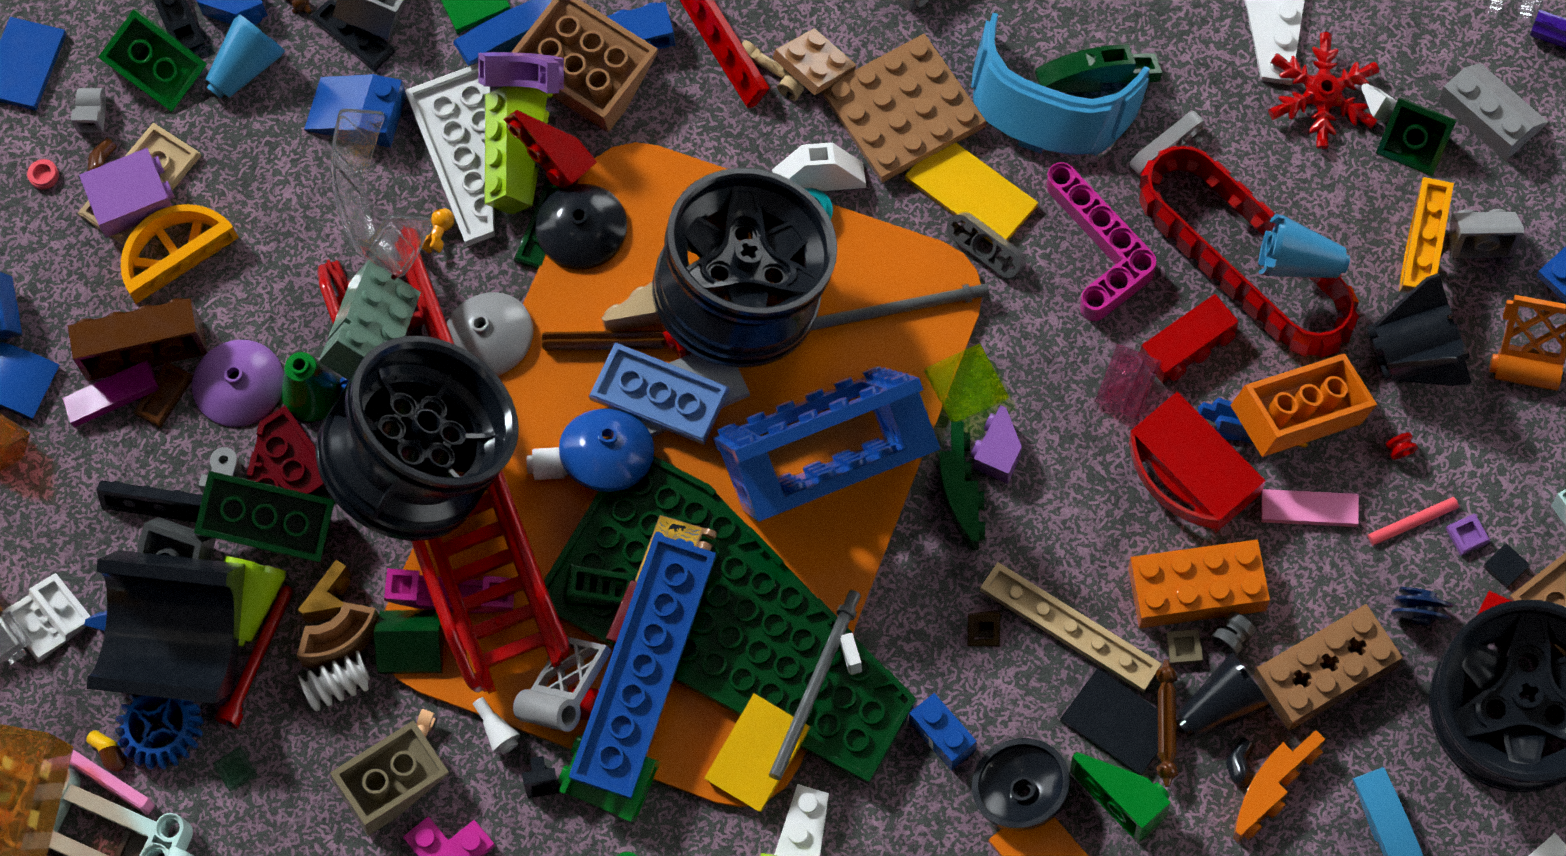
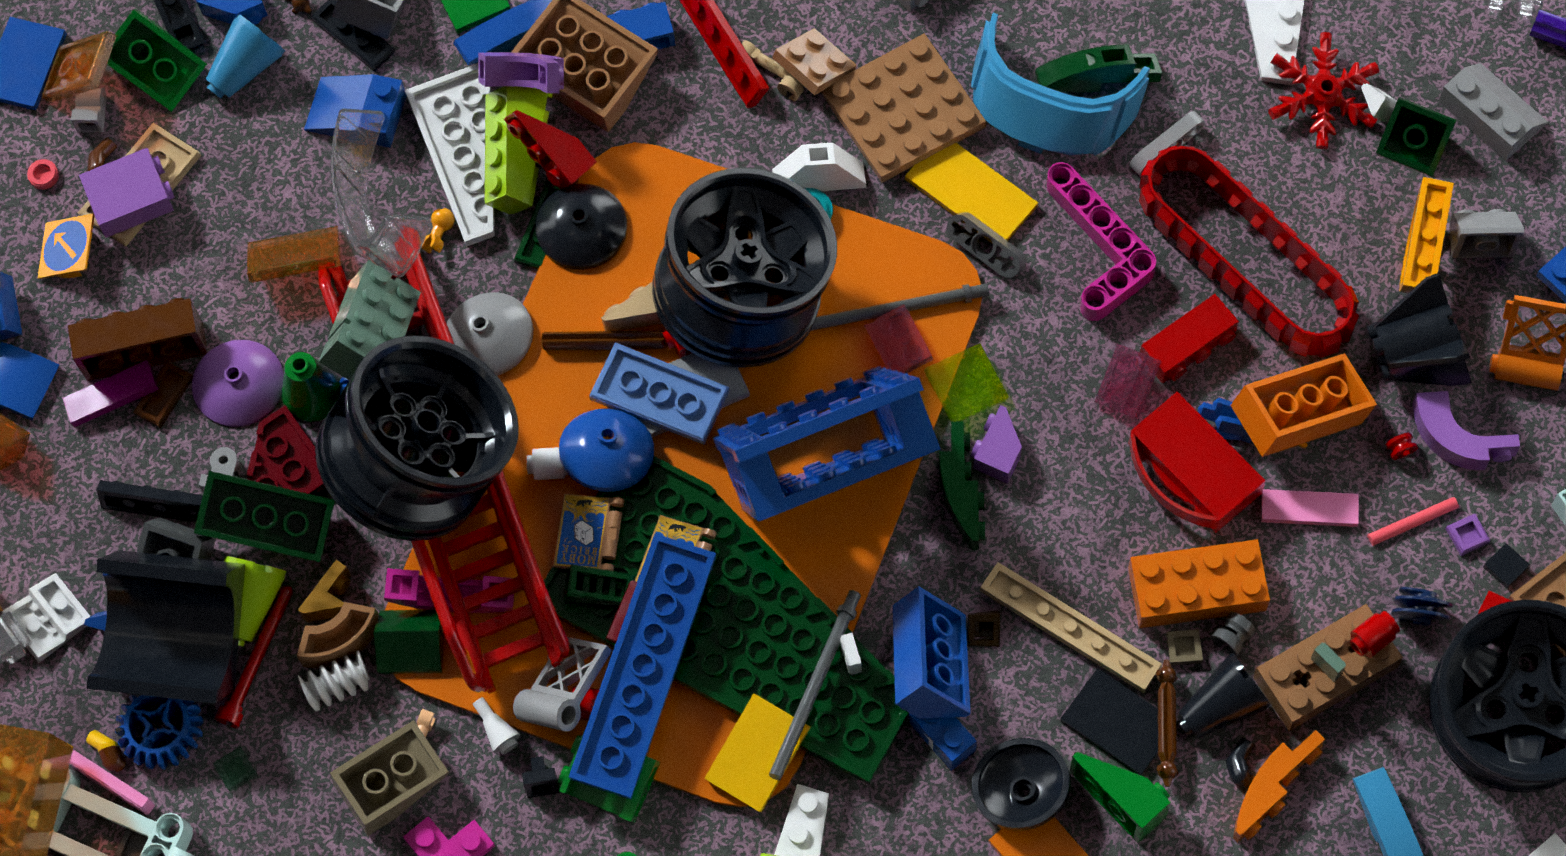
light orange window [121,204,239,304] -> none
dark azure cone [1258,214,1350,278] -> none
none -> piece [37,213,95,279]
none -> clear orange tile [42,30,117,102]
none -> clear orange tile [247,226,341,283]
none -> piece [553,494,624,571]
none -> clear pink plate [864,304,933,373]
none -> blue slope [892,586,971,719]
none -> sand green tile [1311,642,1346,682]
none -> red brick [1350,611,1400,658]
none -> medium lavender arch [1412,391,1520,470]

